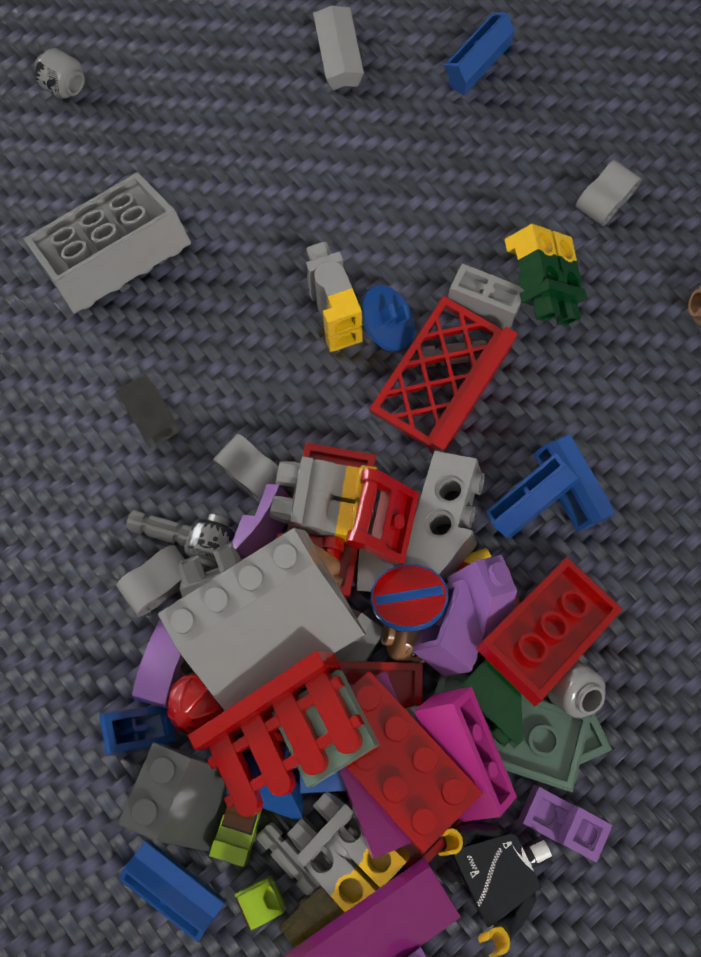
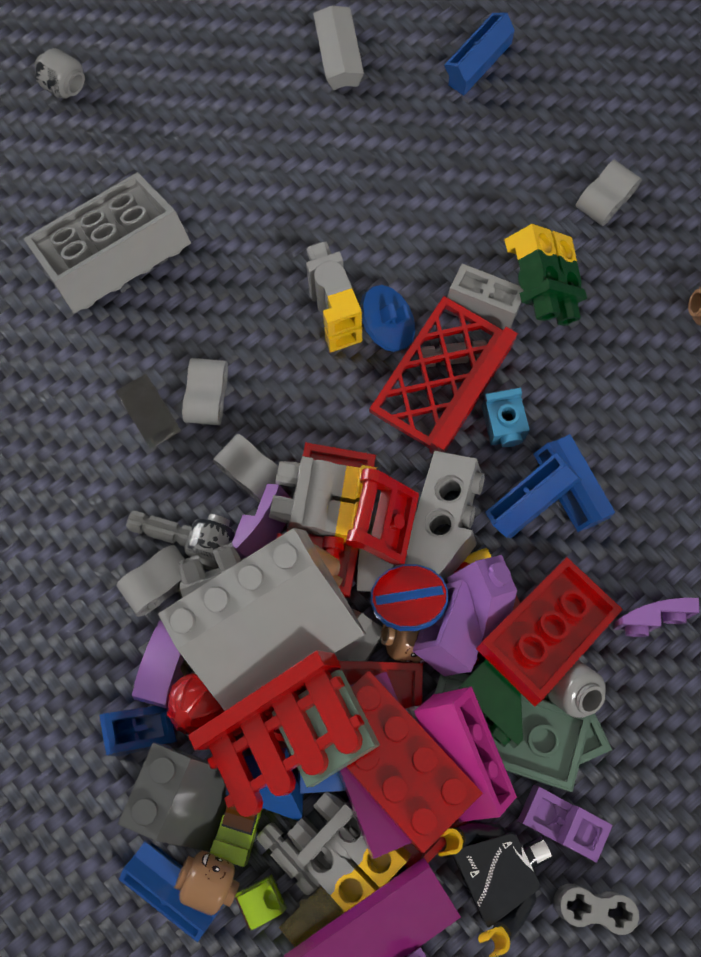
none -> medium nougat head [174,850,240,916]
none -> light grey axle [182,358,228,425]
none -> dark azure brick [481,388,530,447]
none -> light grey axle [553,884,639,935]
none -> medium lavender slope [613,598,699,637]

